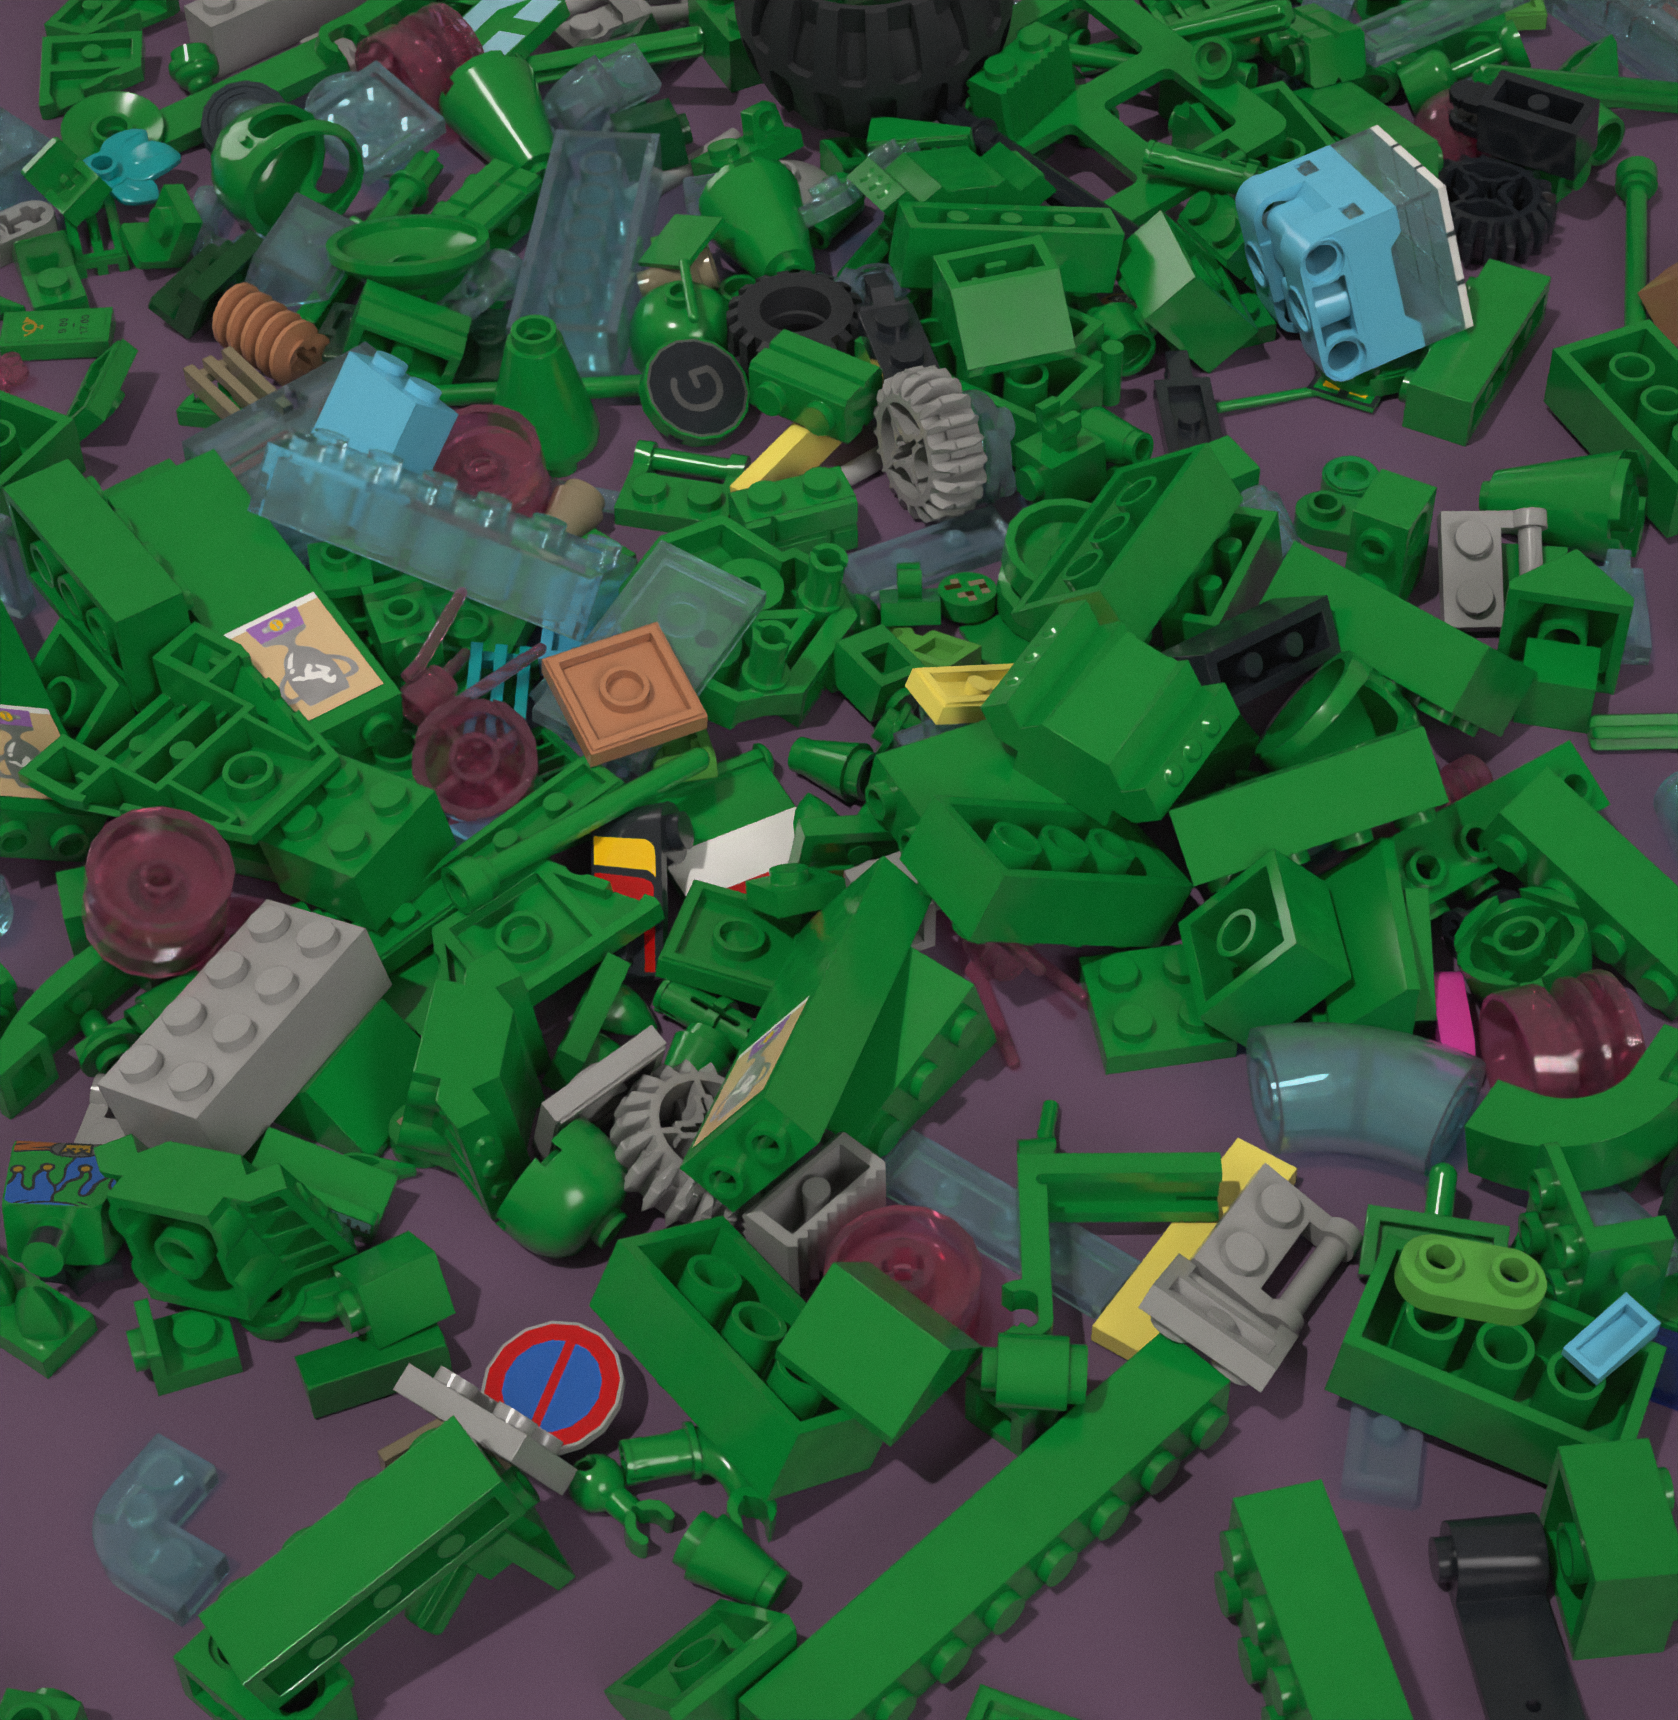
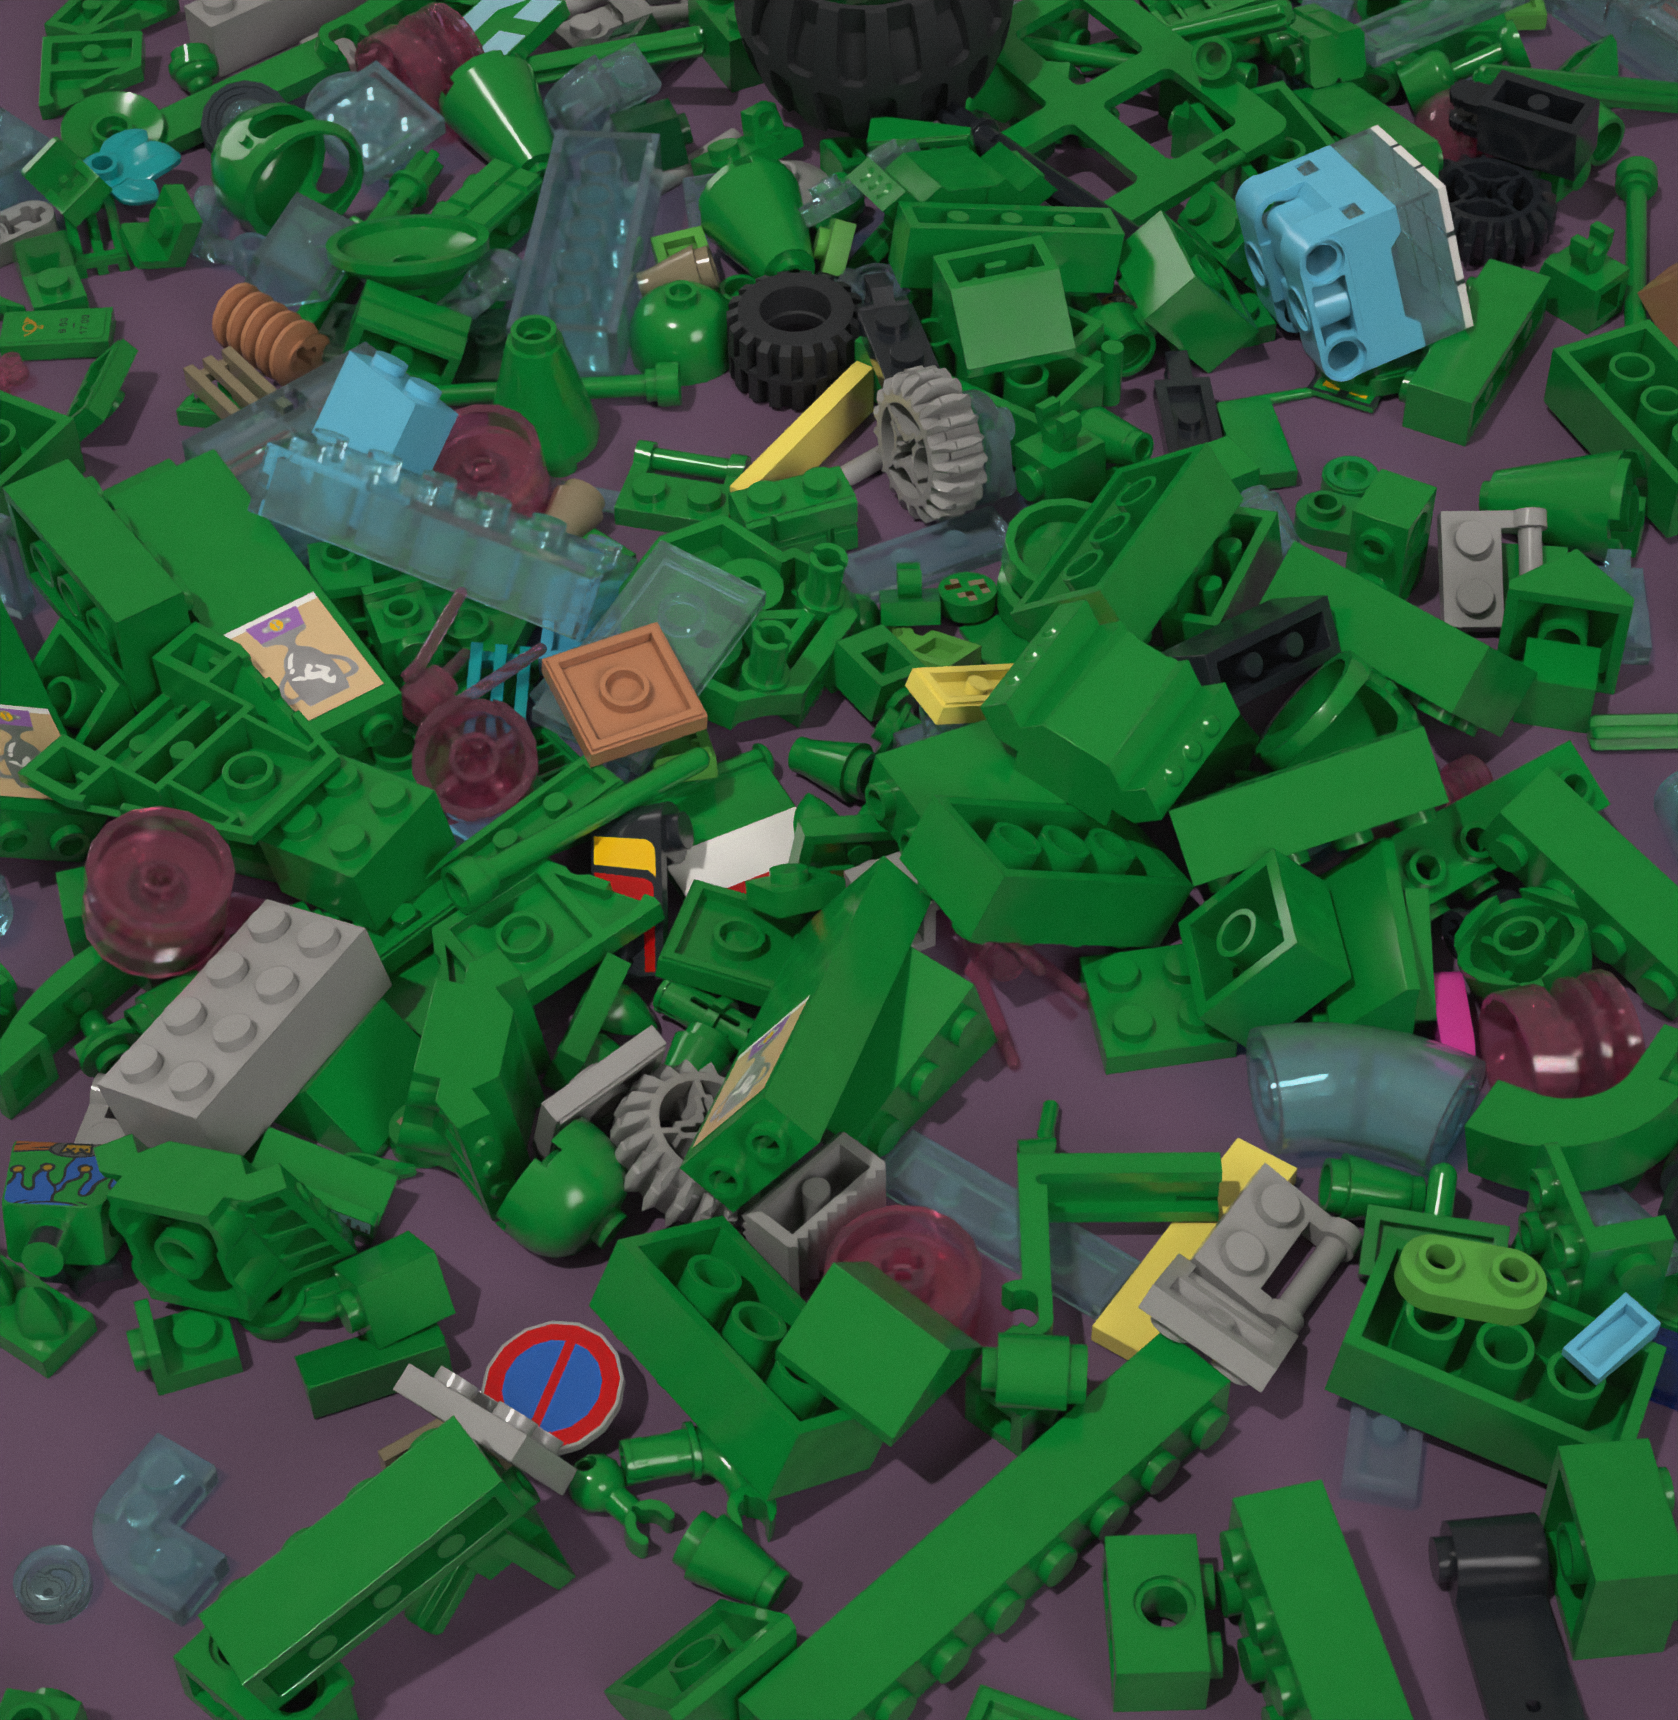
dark green bracket [148,229,266,339] -> none
green piece [637,214,725,323] -> none
black tile [638,336,750,447] -> none
green brick [748,329,882,445] -> none
green brick [965,21,1076,142] -> none
green pin [1142,139,1274,204] -> none
none -> clear light blue tile [13,1545,94,1625]
none -> bright green plate [813,218,857,278]
none -> green brick [1101,1533,1223,1712]
none -> green tile [1216,398,1298,490]
none -> green cone [1318,1153,1426,1221]
none -> green brick [1539,221,1630,335]

